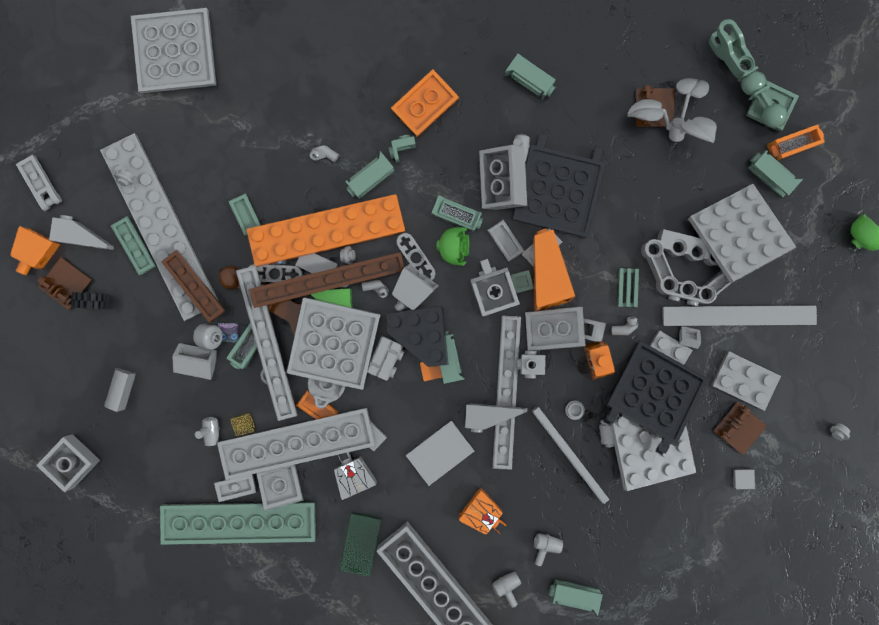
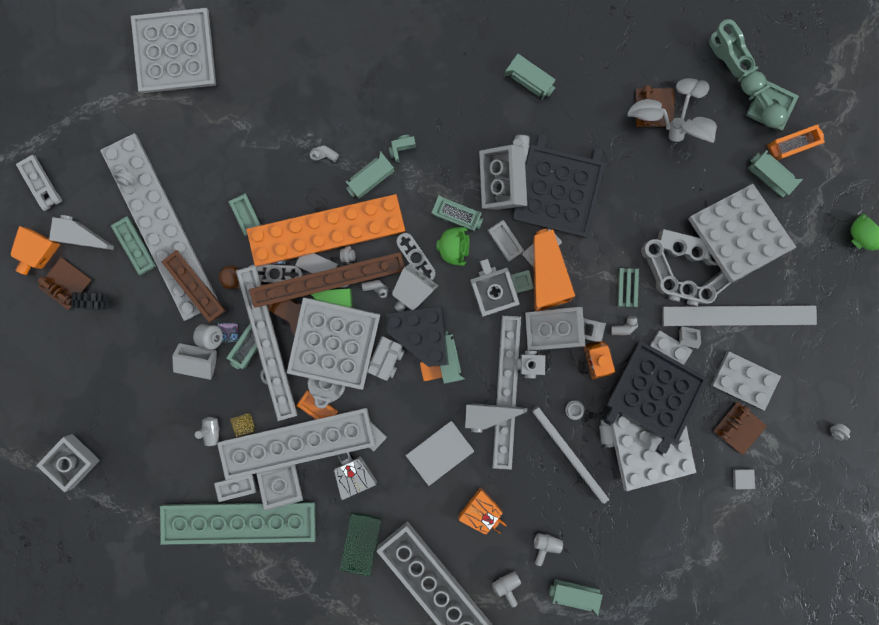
light grey brick [104,368,136,412] -> none
orange plate [391,69,459,137] -> none

